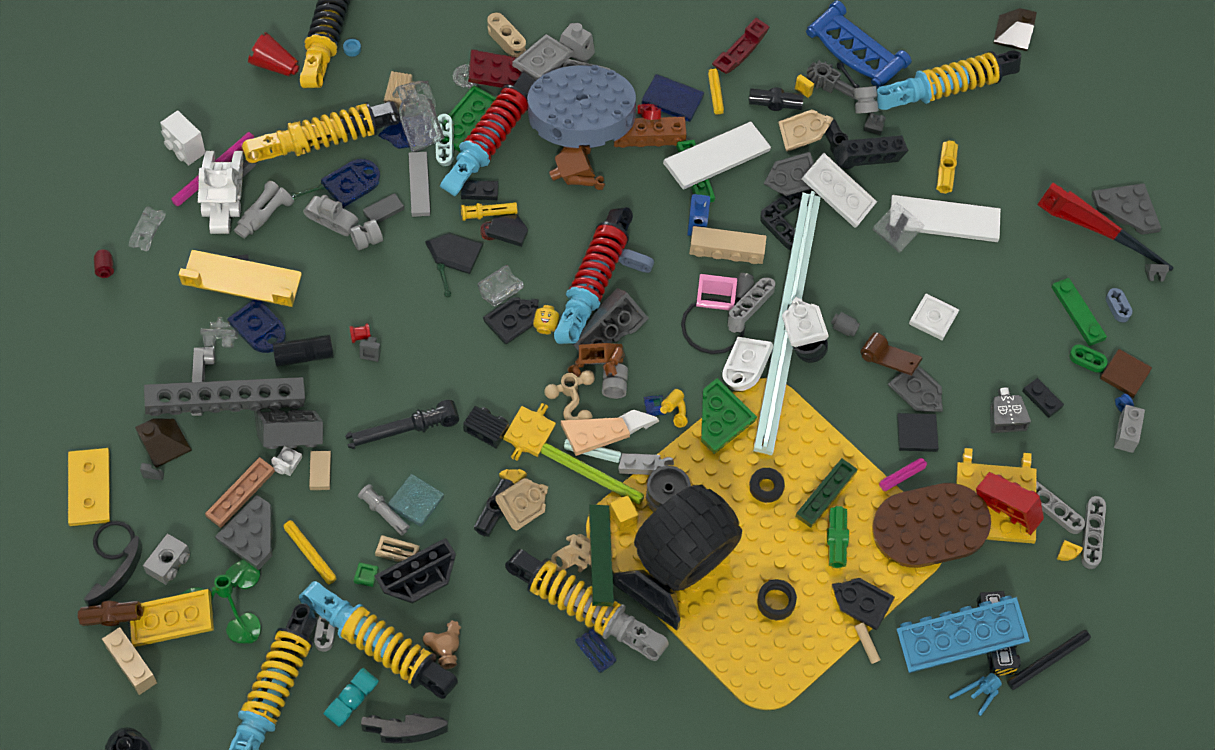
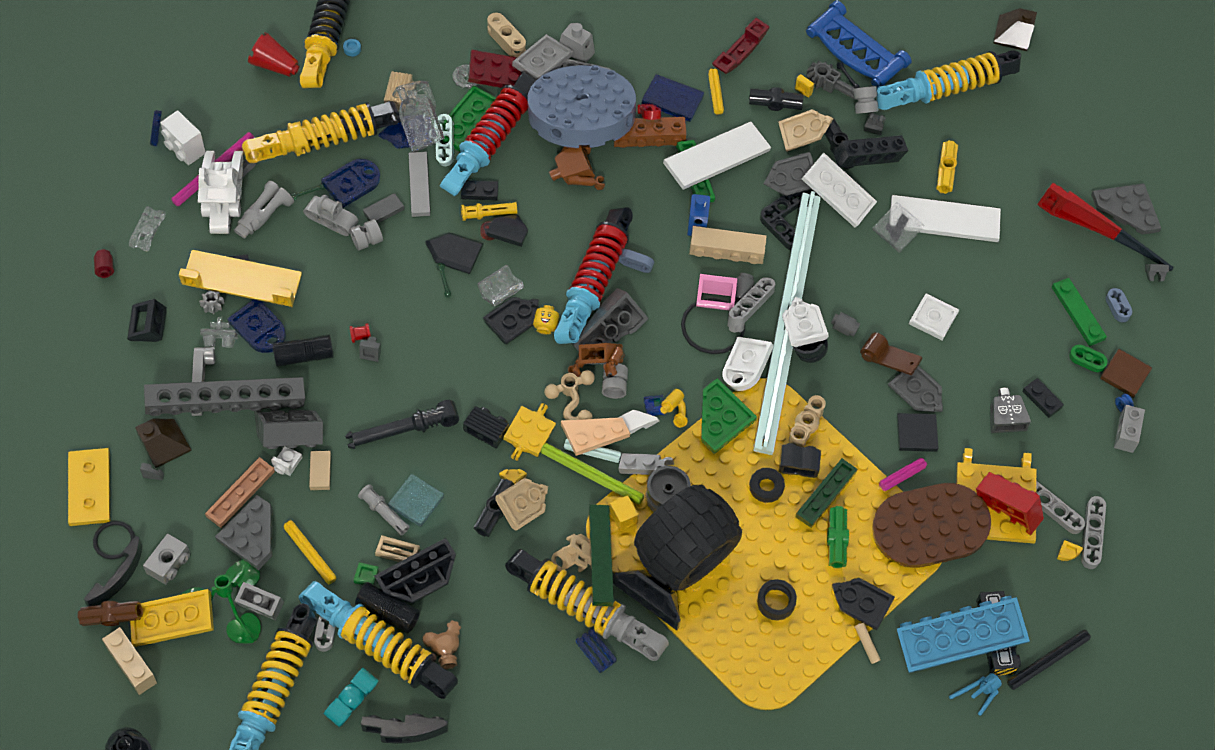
none -> black tile [127,299,167,342]
none -> clear blue tile [150,110,162,146]
none -> light grey gear [199,290,224,314]
none -> light grey brick [235,582,284,621]
none -> black piece [355,582,420,633]
none -> black brick [778,443,821,478]
none -> tan piece [788,395,826,448]

